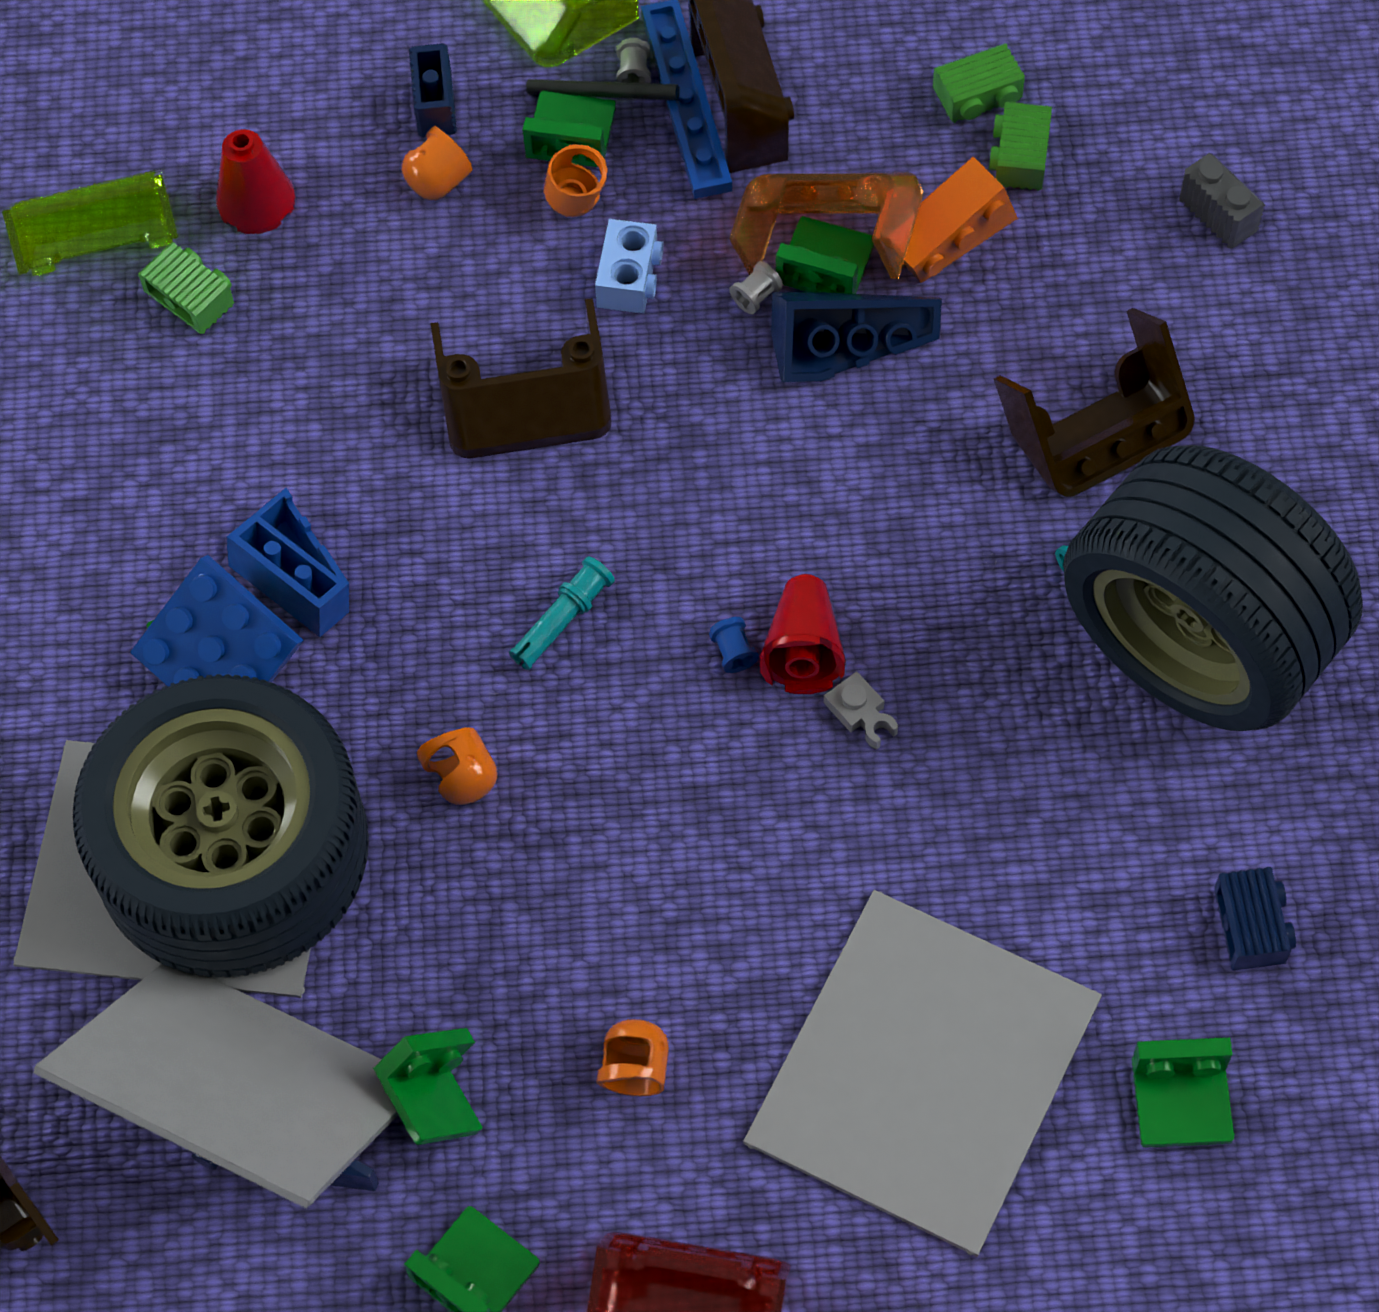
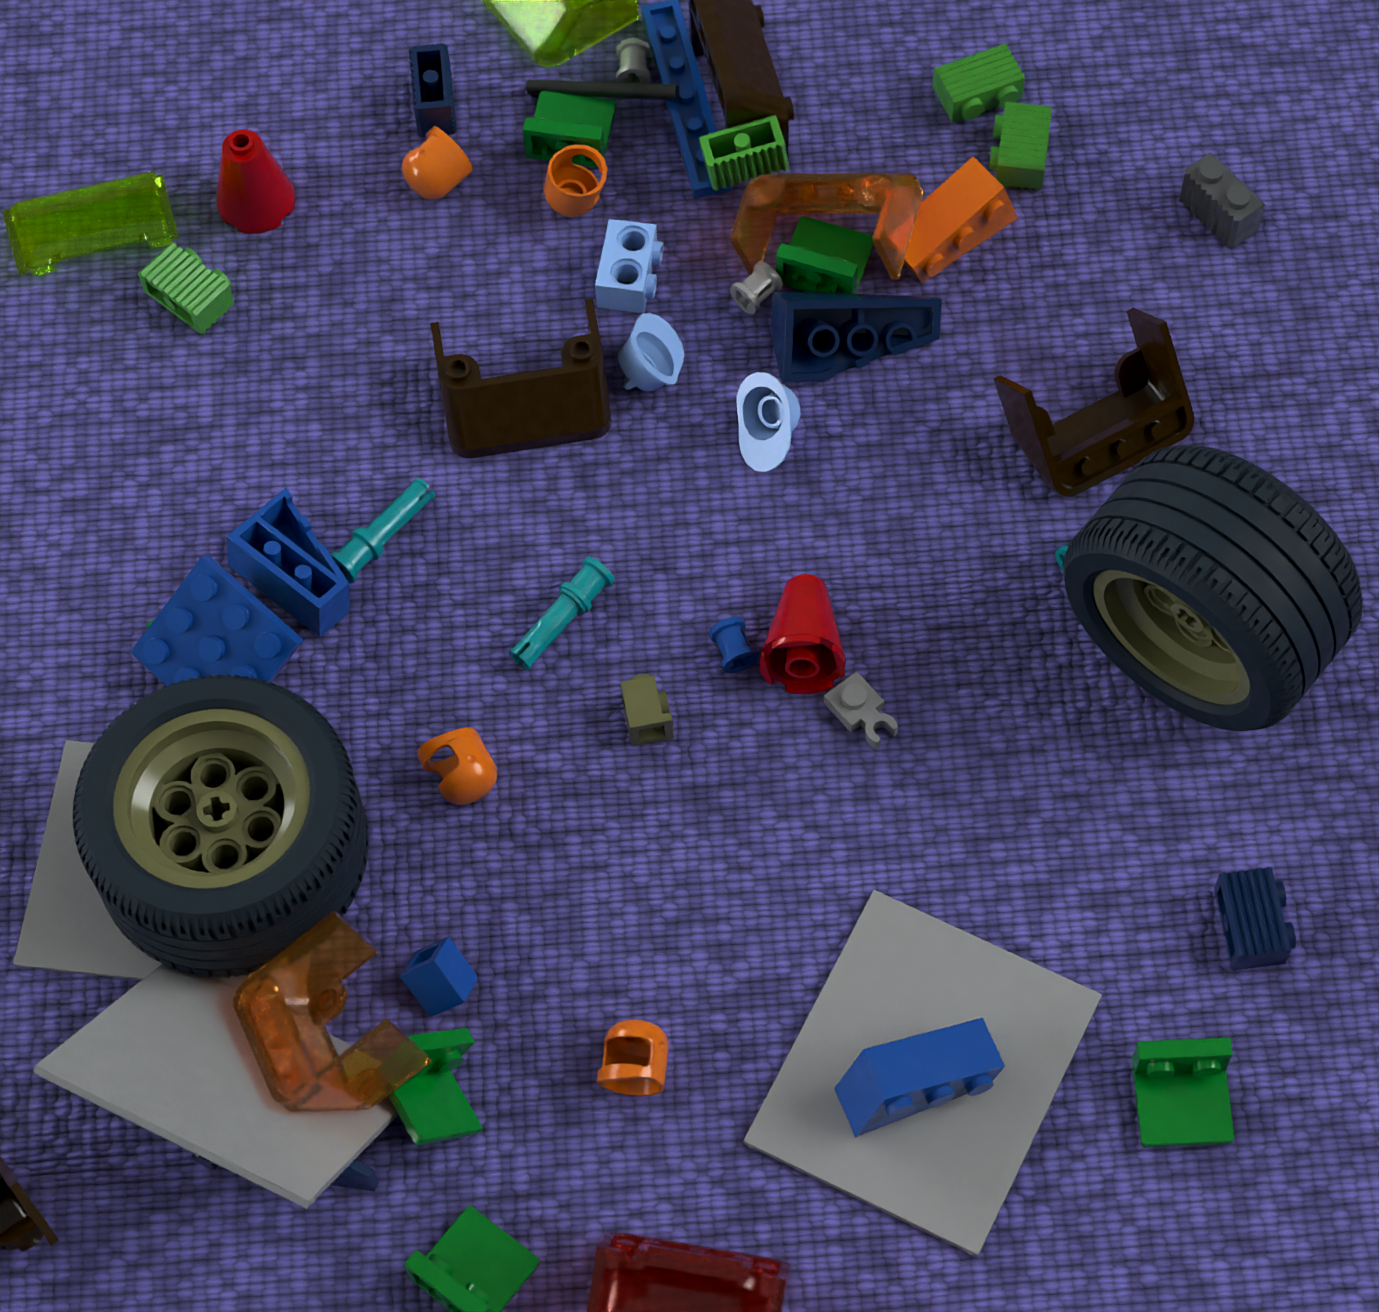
none -> clear orange windscreen [233,910,431,1112]
none -> teal pin [330,478,435,584]
none -> blue panel [400,936,478,1017]
none -> light blue piece [617,313,684,392]
none -> olive brick [620,674,674,746]
none -> bright green brick [699,114,789,191]
none -> light blue piece [736,372,800,472]
none -> blue wedge [834,1017,1005,1137]

